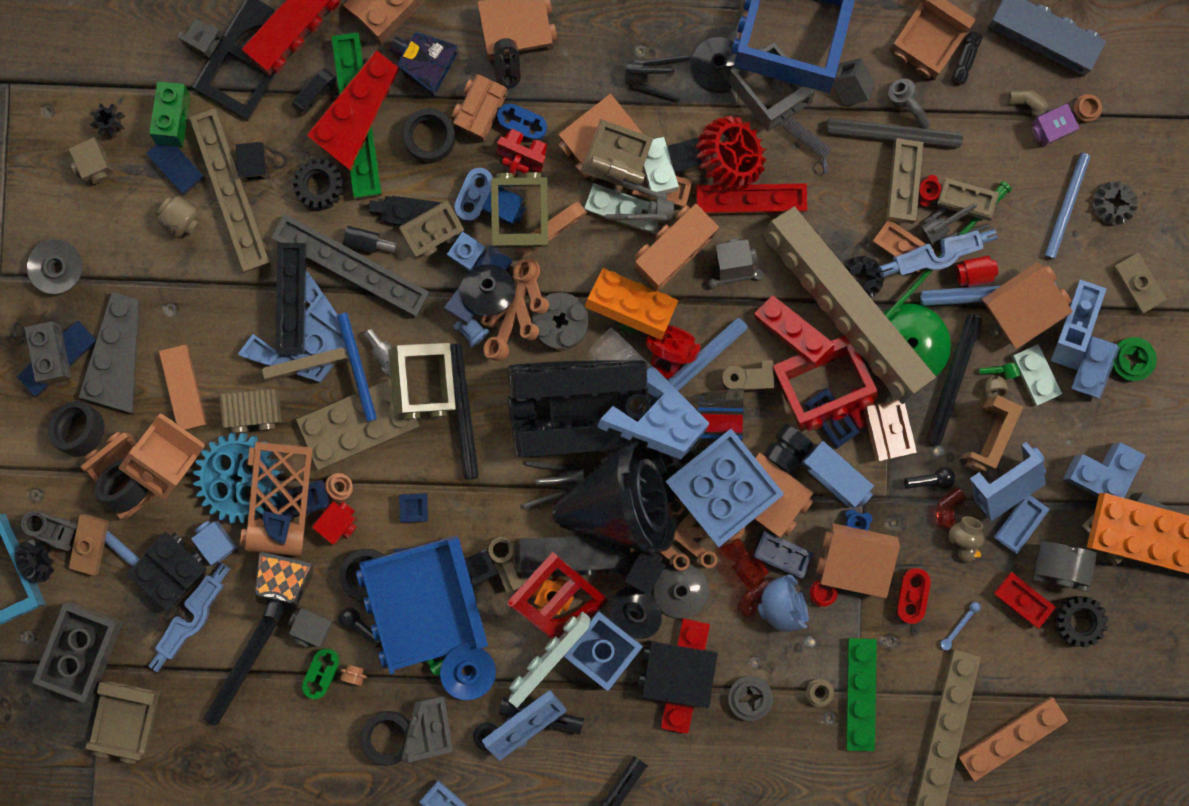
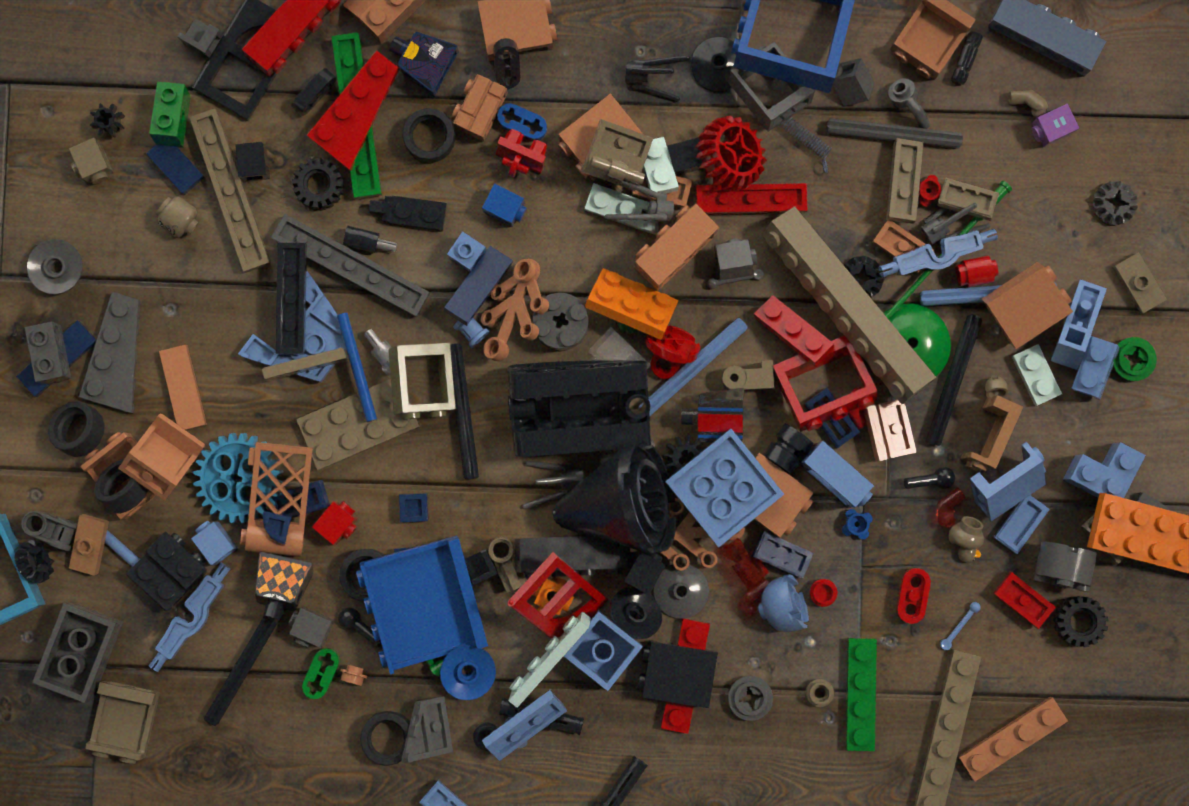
dark tan brick [220,389,282,433] -> none
nougat plate [325,473,353,501] -> none
dark tan bracket [399,200,464,257] -> none
medium blue plate [455,168,493,222] -> none
black dish [460,264,516,316] -> none
olive window [491,173,548,248] -> none
nougat beam [515,201,587,259] -> none
medium blue wing [597,366,709,459] -> none
nougat brick [816,523,900,598] -> none
green hand [979,363,1020,380] -> none
medium blue bar [1045,153,1091,259] -> none
nougat plate [1074,94,1102,122] -> none

